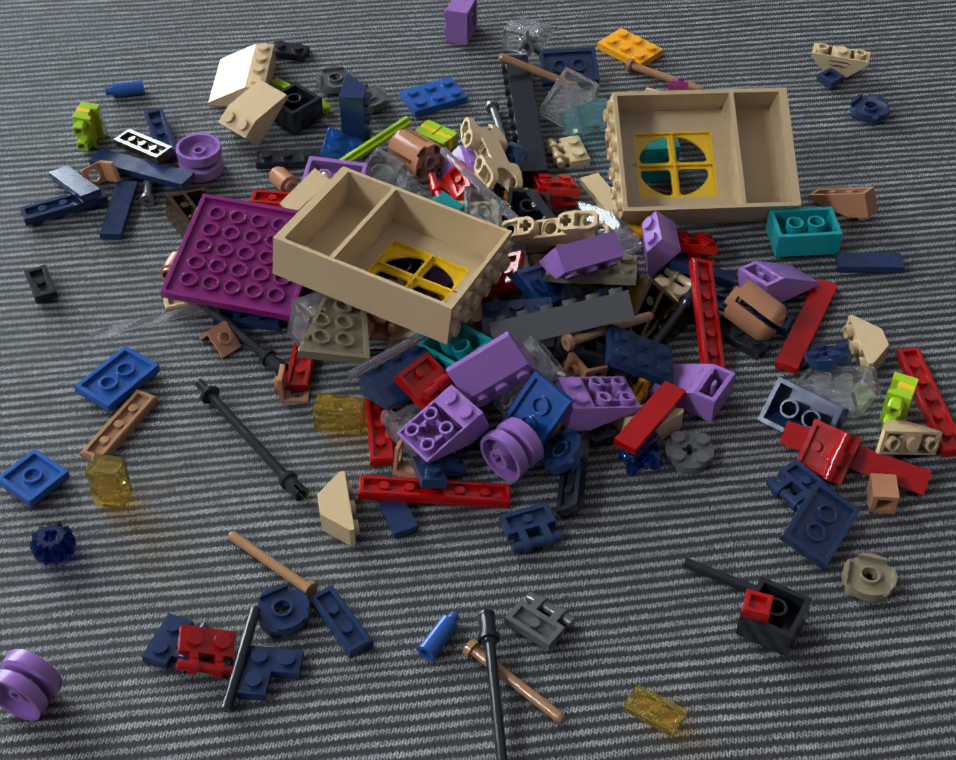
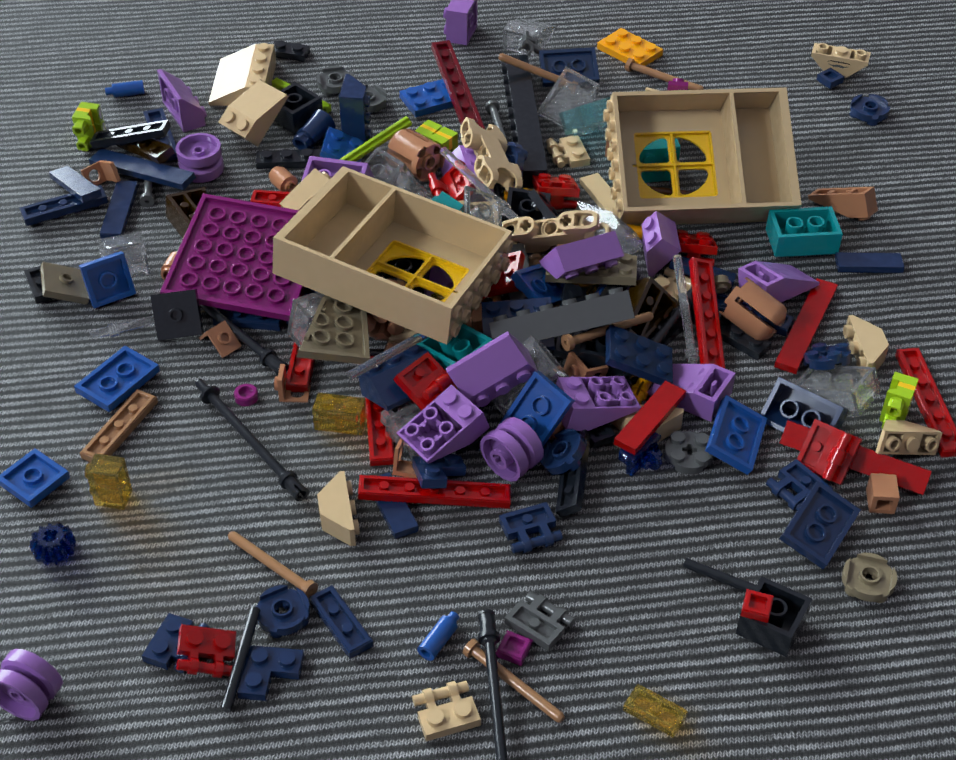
none -> dark tan plate [40,262,89,304]
none -> blue plate [79,251,136,308]
none -> black plate [90,120,171,149]
none -> clear slope [98,231,151,278]
none -> black plate [150,289,204,341]
none -> medium lavender slope [157,69,207,132]
none -> magenta tile [234,384,258,406]
none -> dark blue plant [292,109,336,149]
none -> tan plate [412,681,481,742]
none -> dark red plate [431,40,485,130]
none -> magenta tile [496,630,533,666]
none -> clear bar [673,254,699,364]
none -> blue plate [705,395,767,475]
none -> dark tan plate [714,275,732,294]

